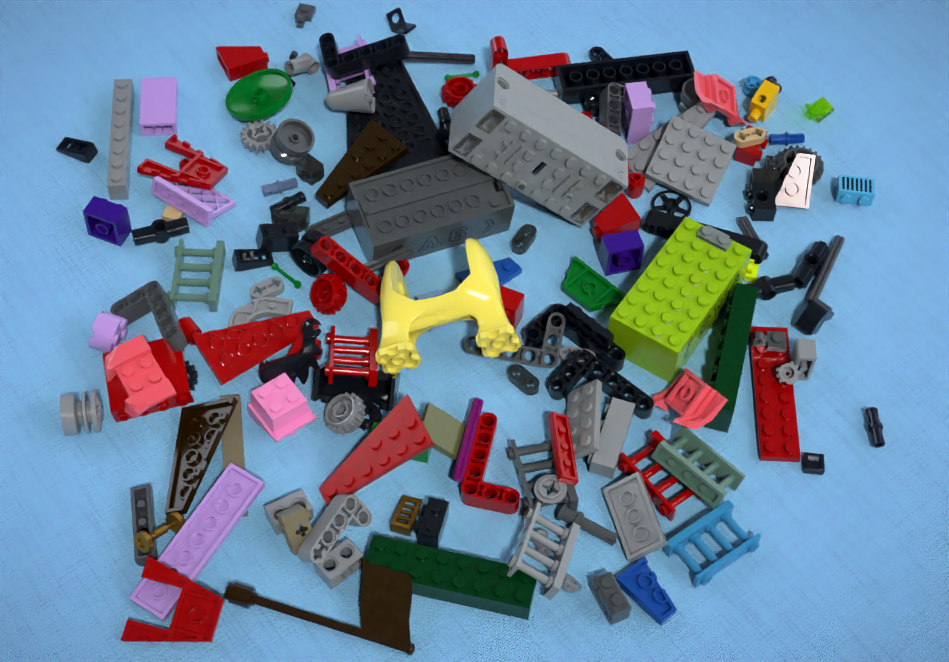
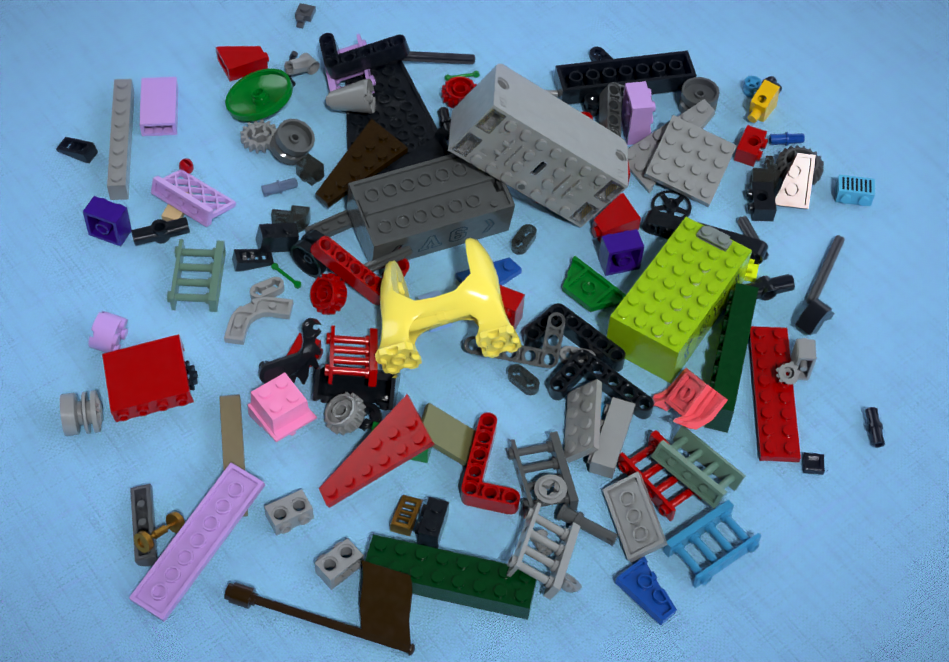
coral piece [105,335,177,418] -> none
dark grey beam [110,281,188,352] -> none
red wing [121,556,225,643] -> none
red wing [137,134,228,190] -> none
dark brown wing [165,397,238,515] -> none
red brick [179,317,202,345] -> none
red wing [190,310,319,386] -> none
black pin [269,191,306,217] -> none
dark tan brick [276,504,314,556] -> none
light grey beam [298,494,372,563] -> none
black bracket [386,7,416,34] -> none
magenta axle [452,398,484,483] -> none
red beam [488,36,571,80] -> none
red tile [547,411,579,485] -> none
black plate [564,302,614,351] -> none
dark grey brick [590,572,631,625] -> none
red brick [625,173,645,199] -> none
coral piece [694,71,747,126] -> none
tan beam [733,127,766,148] -> none
dark grey plate [752,331,787,352] -> none
black piece [793,240,830,289] -> none
clear neon green bracket [805,97,834,123] -> none

